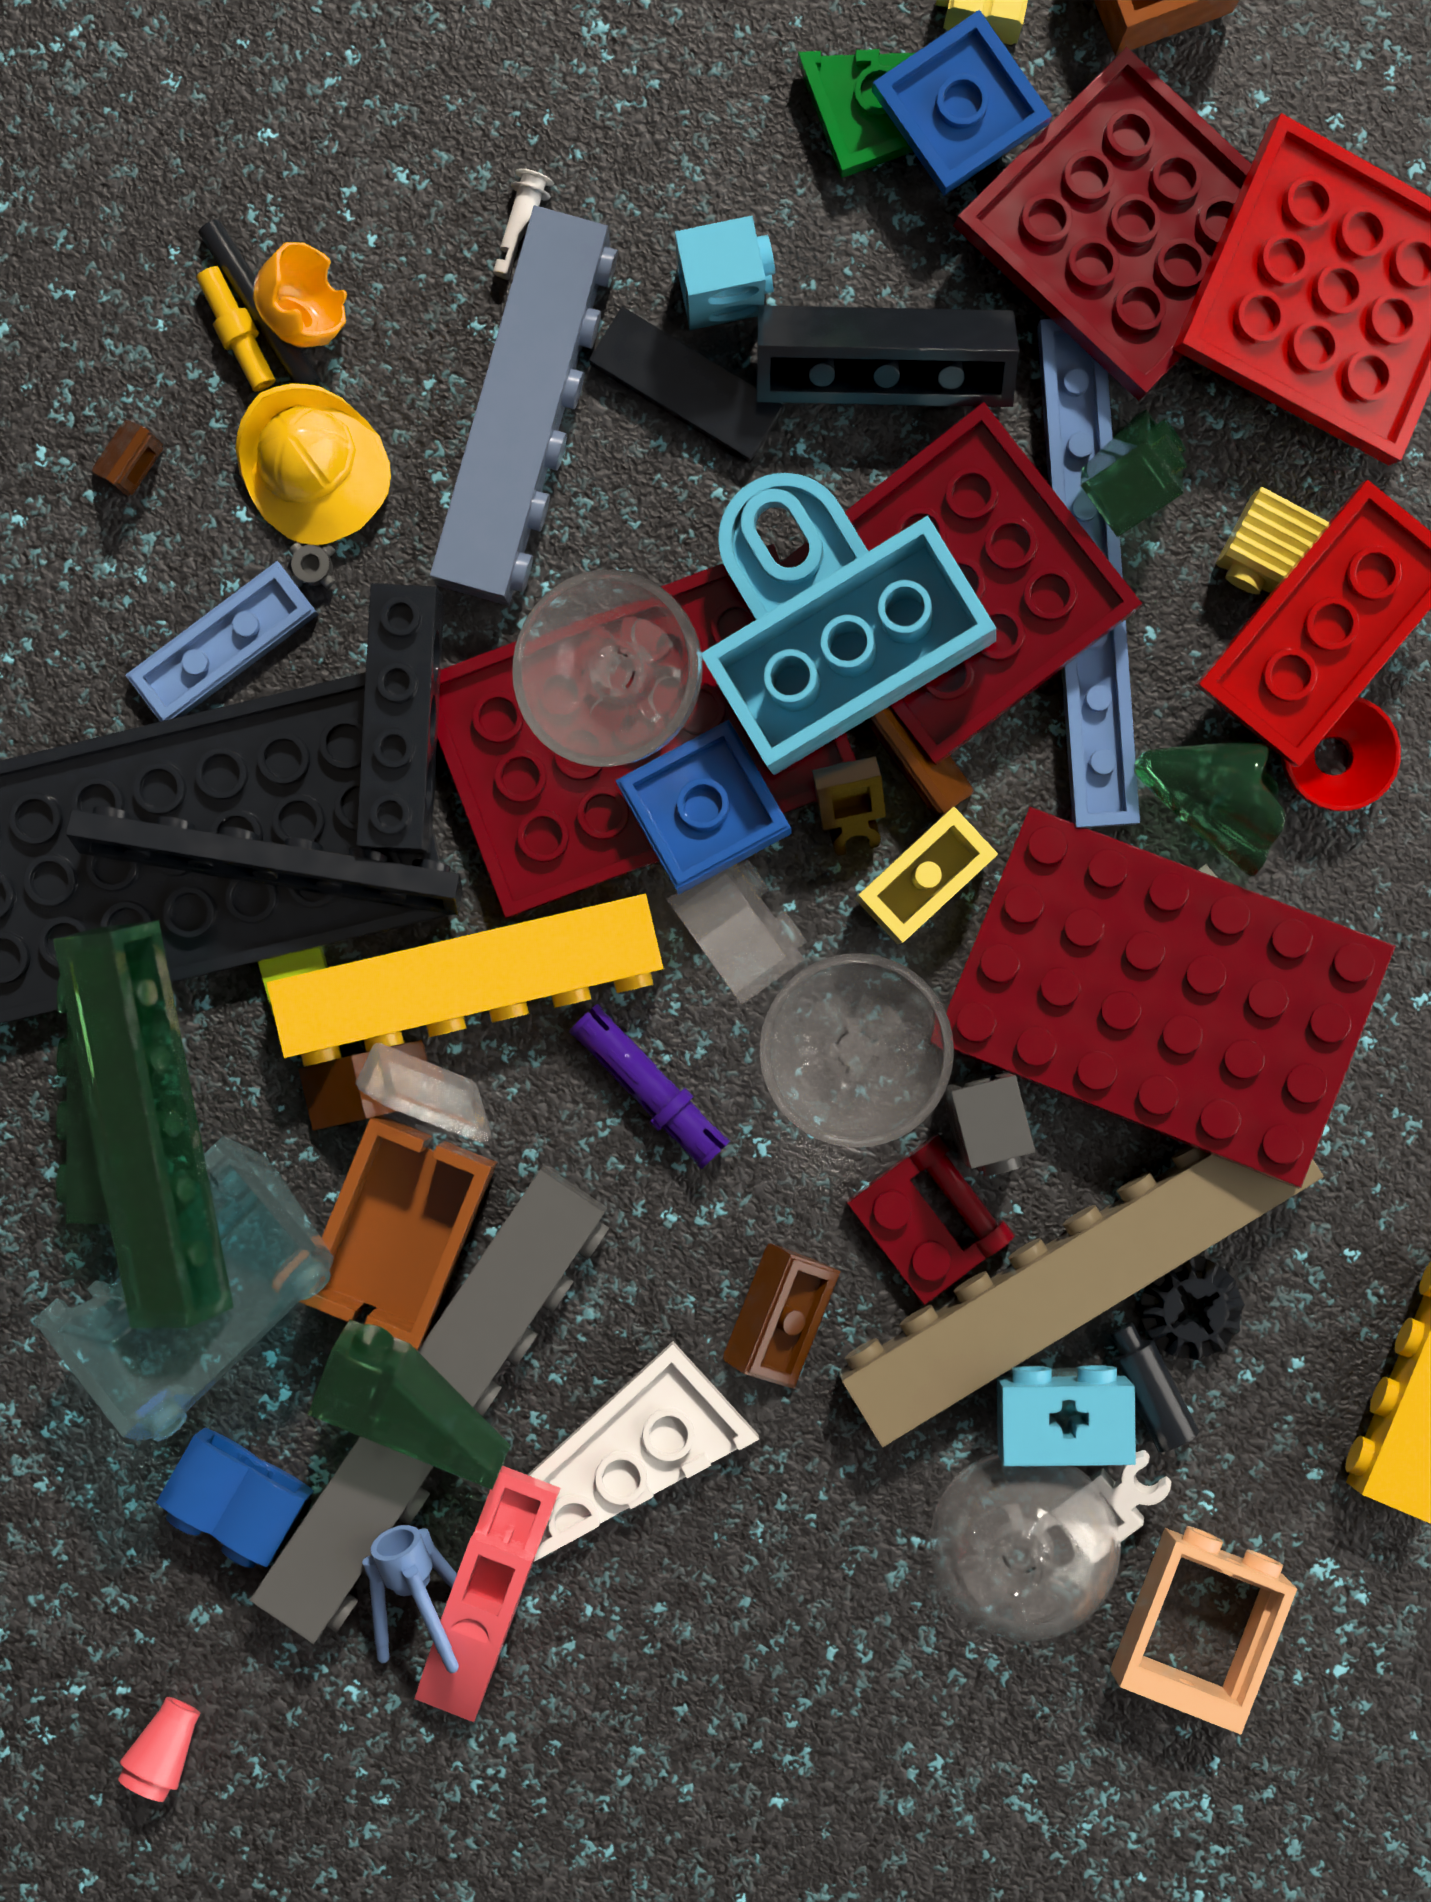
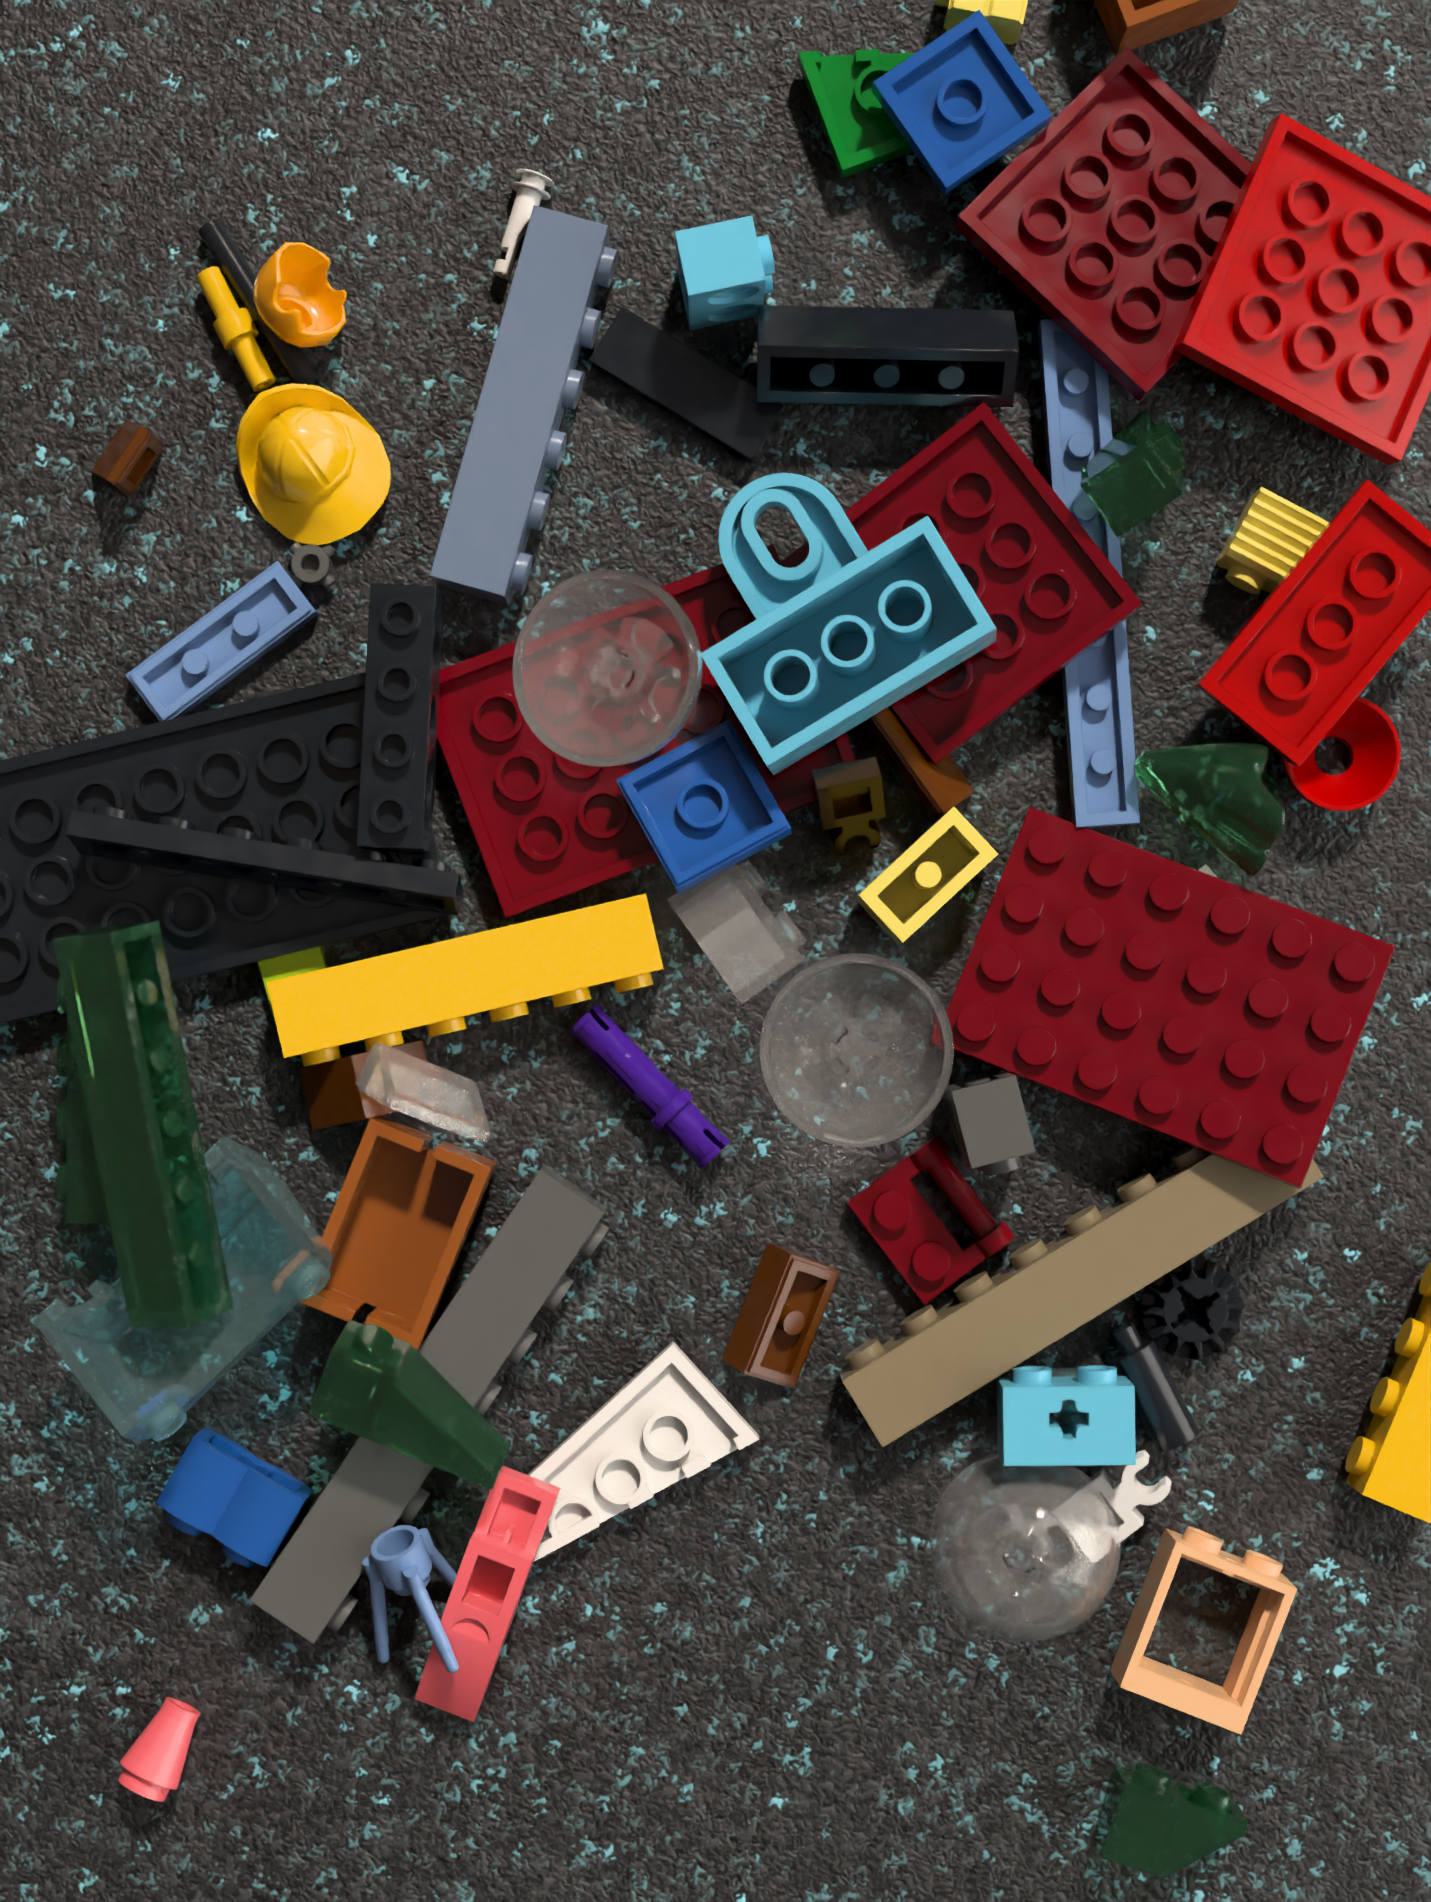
none -> clear green slope [1092,1763,1249,1878]

